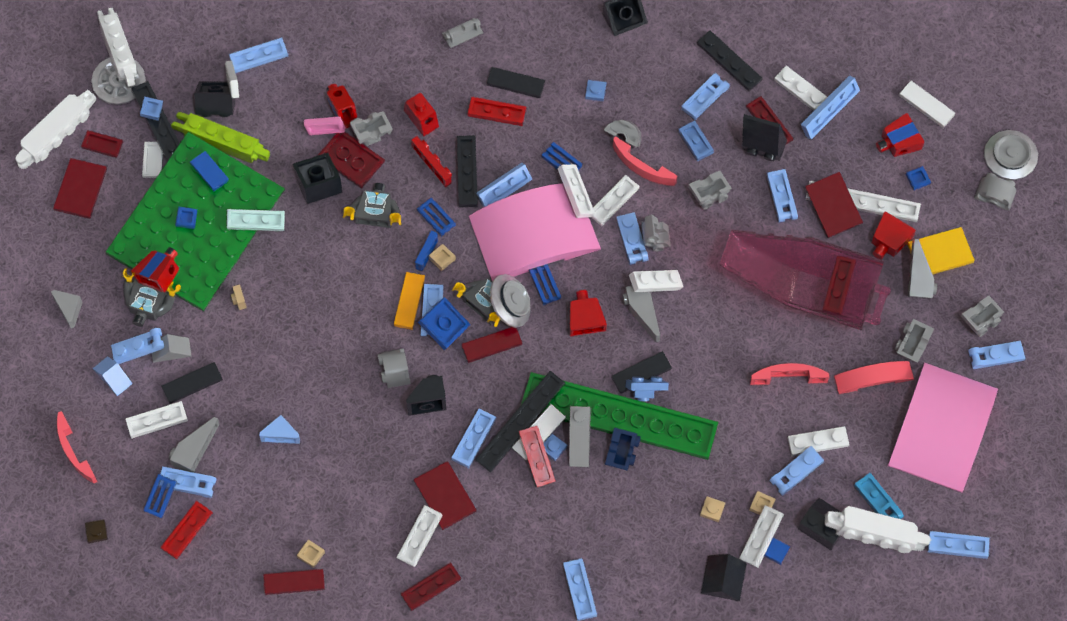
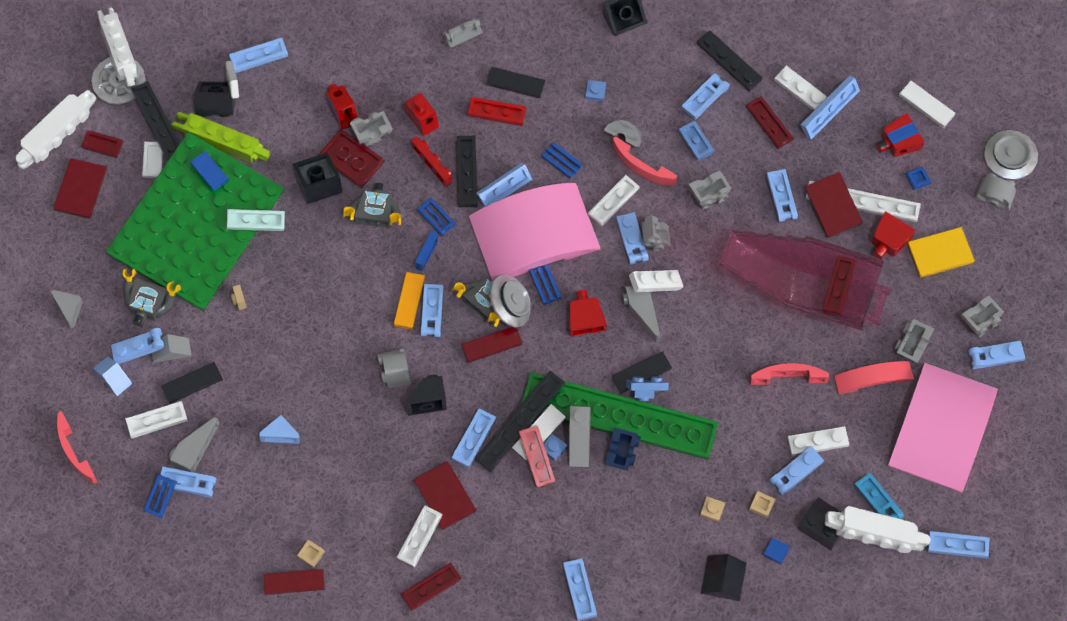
dark brown plate [85,520,108,544] -> none
red torso [131,247,179,293] -> none
medium blue plate [140,97,163,121] -> none
red tile [160,501,213,560] -> none
blue tile [176,207,198,229] -> none
bright pink tile [304,117,345,135] -> none
blue tile [418,297,471,350] -> none
tan plate [429,244,456,271] -> none
white plate [558,164,595,218] -> none
white tile [739,505,784,567] -> none
black slope [742,114,787,162] -> none
light grey slope [908,239,937,298] -> none

